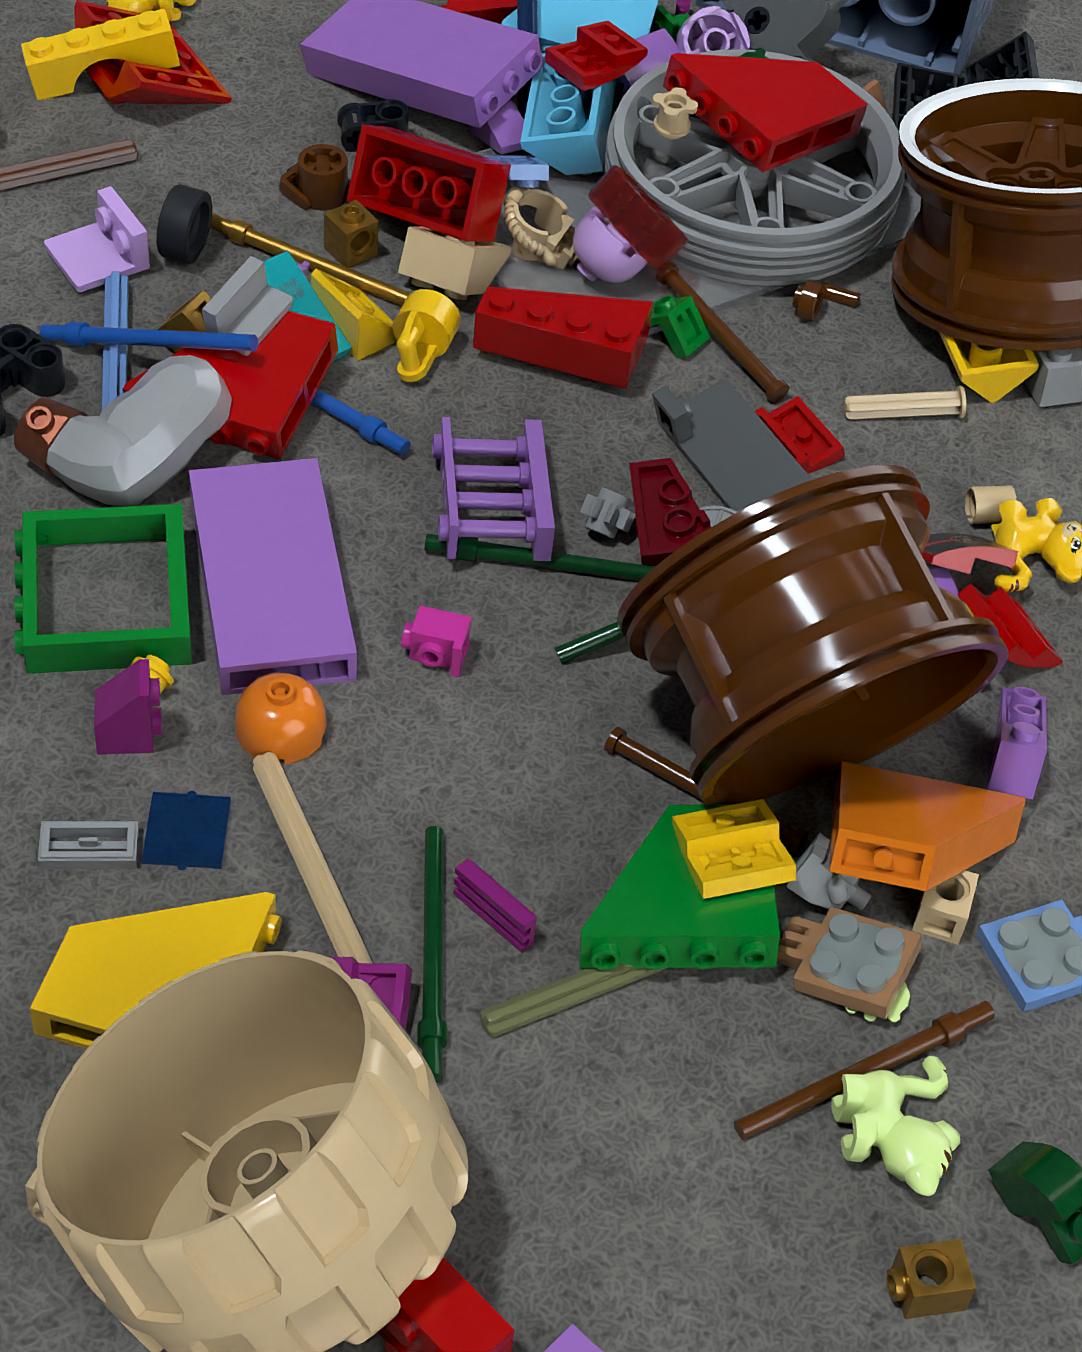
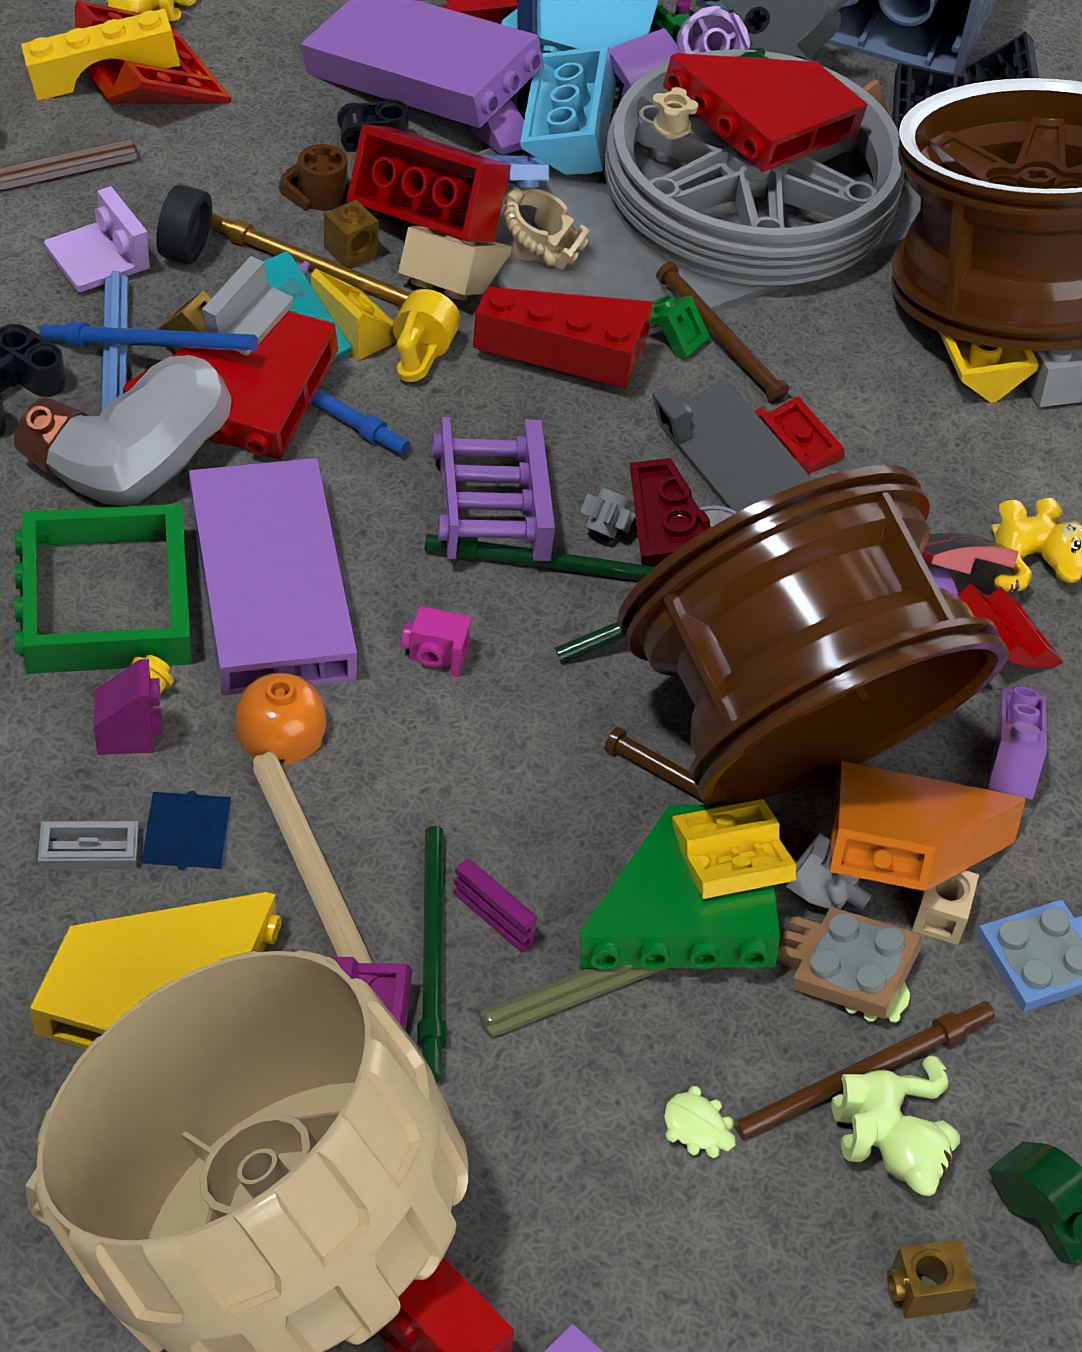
red slope [545,20,648,91] -> none
lavender cylinder [573,206,651,283] -> none
clear red beam [588,164,688,271] -> none
reddish brown plate [792,280,861,322] -> none
tan axle [843,386,966,420] -> none
tan beam [965,485,1016,524] -> none
none -> yellowish green piece [664,1086,735,1158]

